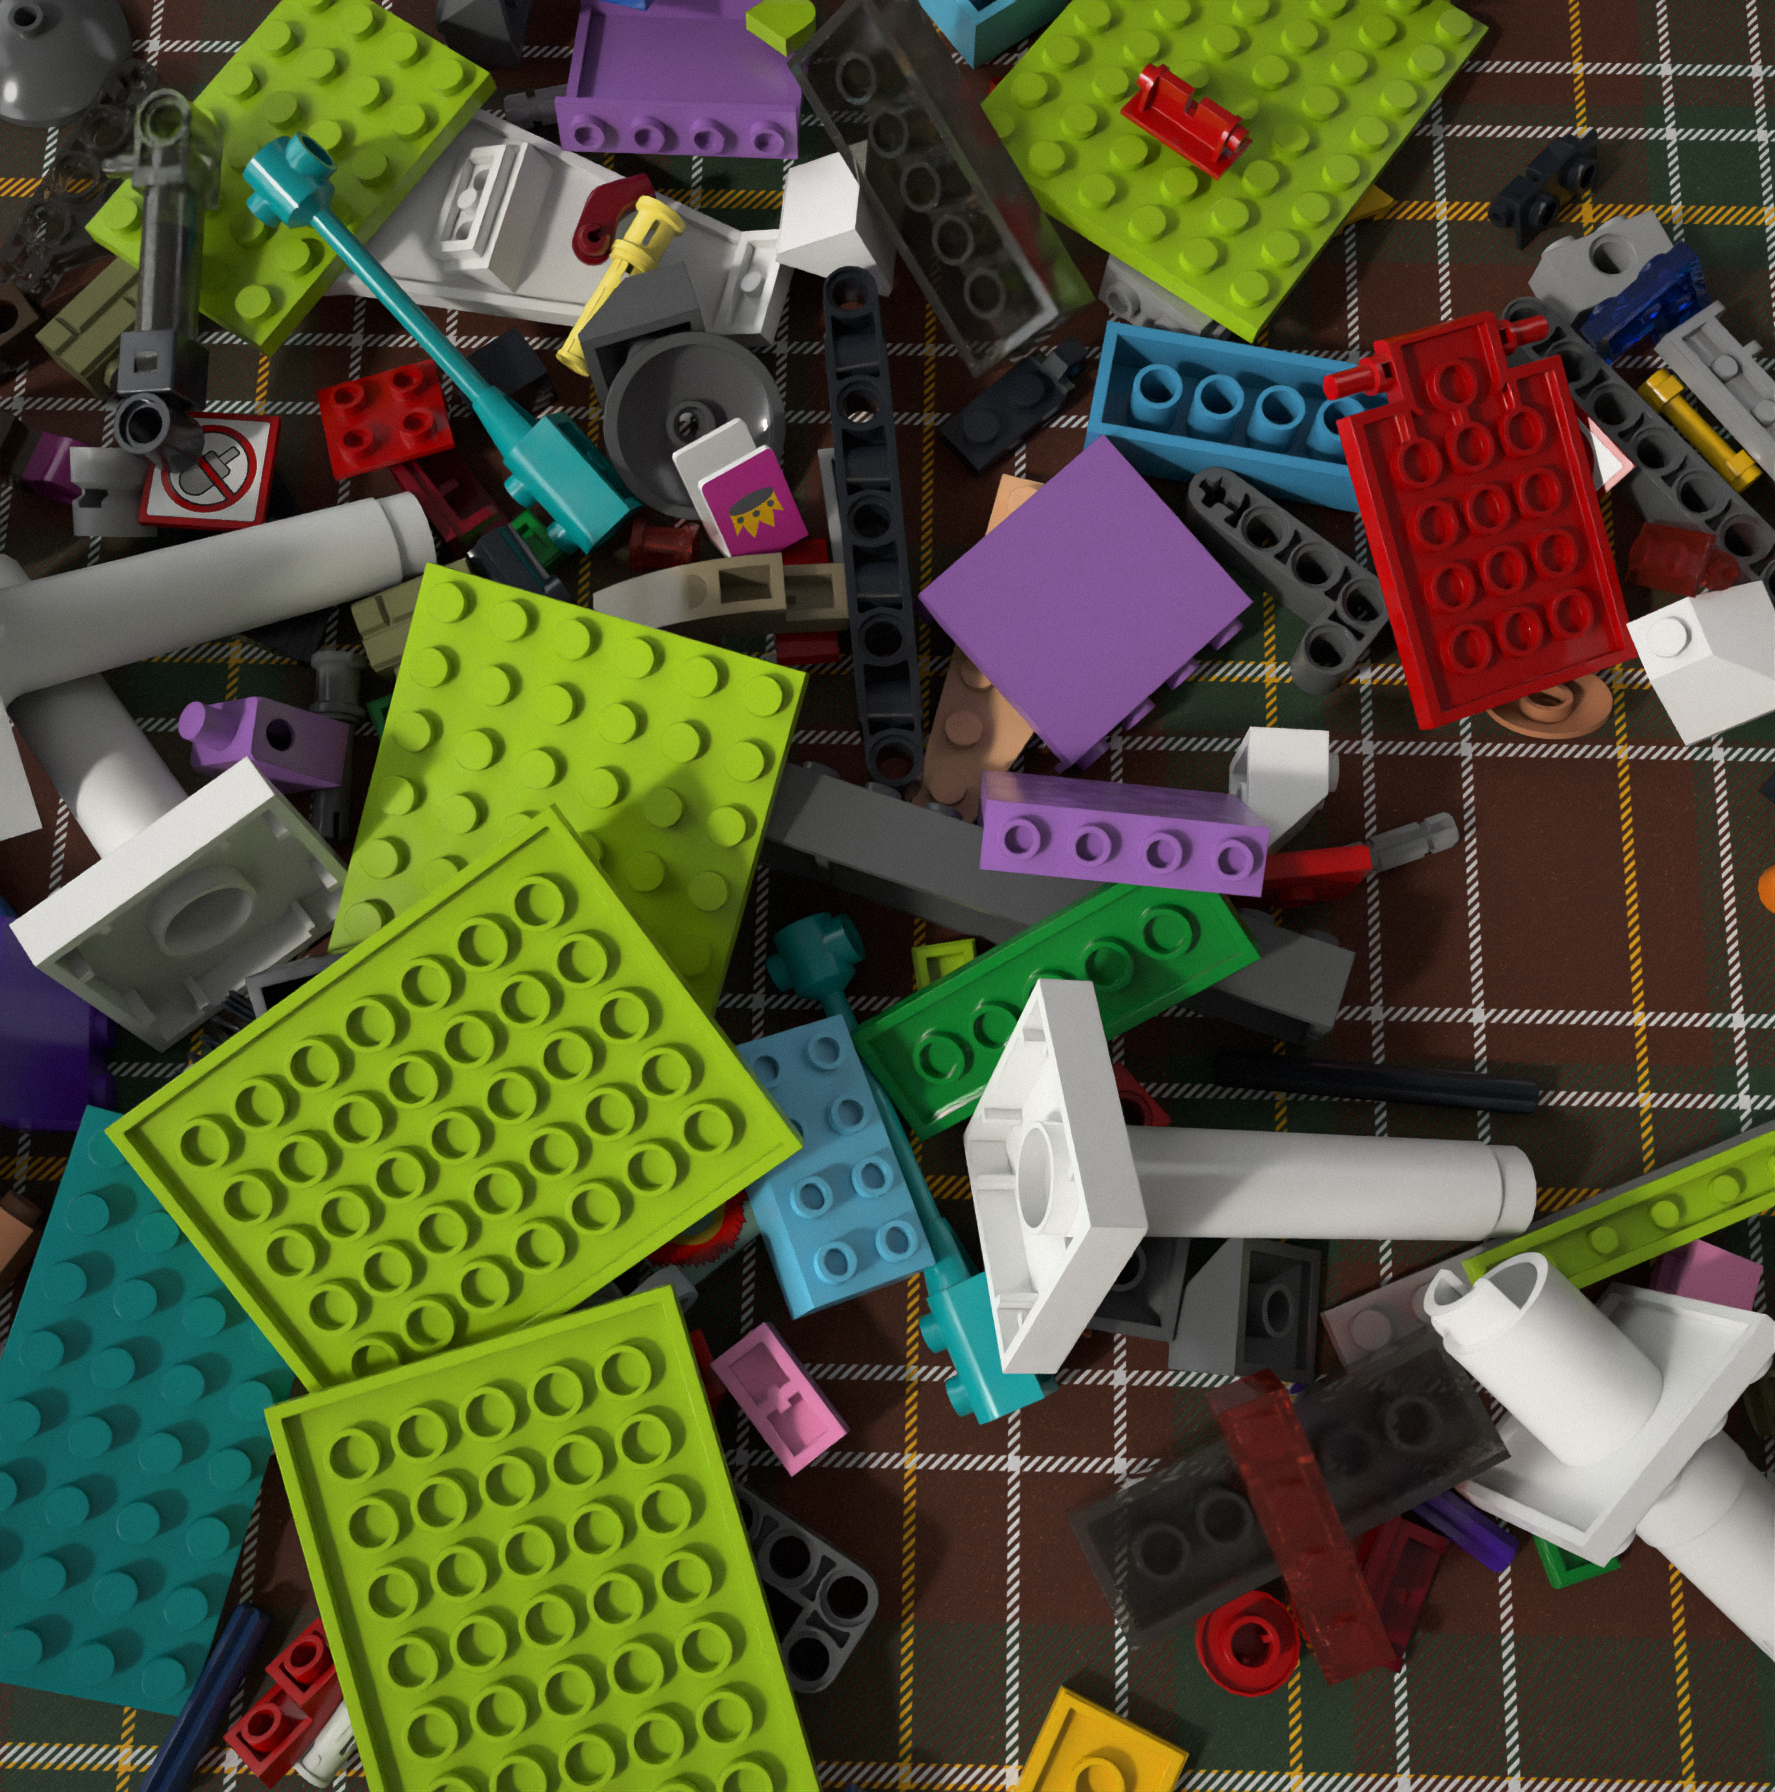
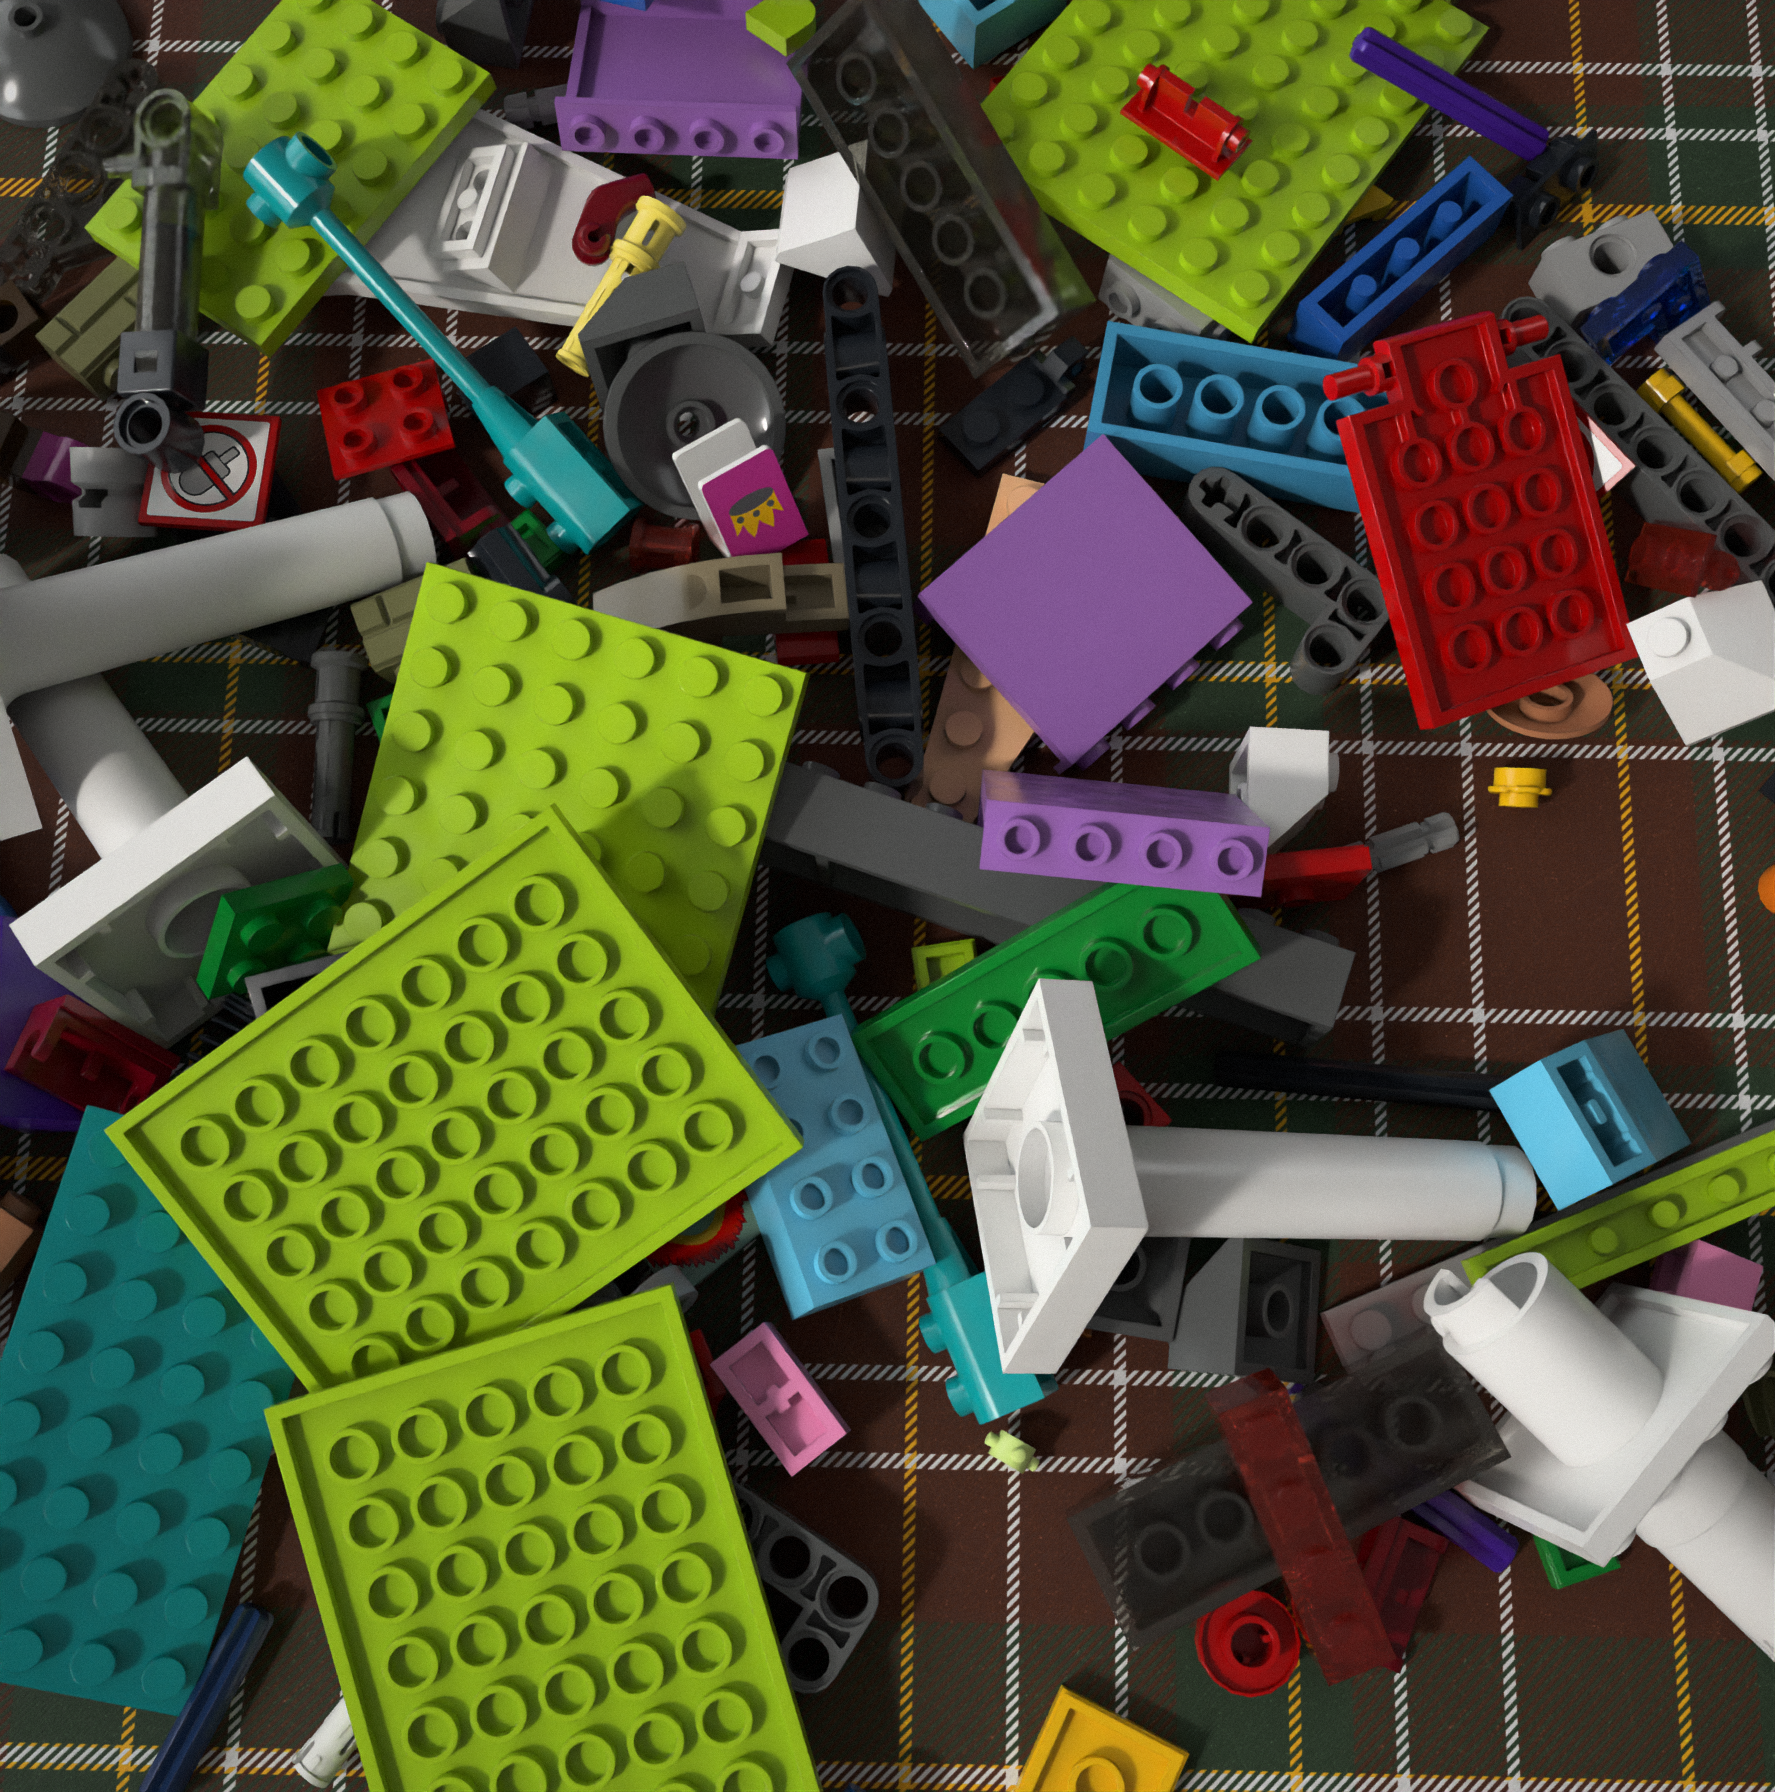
medium lavender torso [178,696,349,794] -> none
red slope [222,1616,343,1790] -> none
none -> dark red hinge [4,994,181,1114]
none -> green plate [196,862,354,1000]
none -> yellowish green piece [985,1429,1039,1474]
none -> blue brick [1286,156,1514,362]
none -> dark purple axle [1349,27,1550,161]
none -> yellow plate [1488,767,1552,808]
none -> medium azure slope [1489,1029,1691,1211]

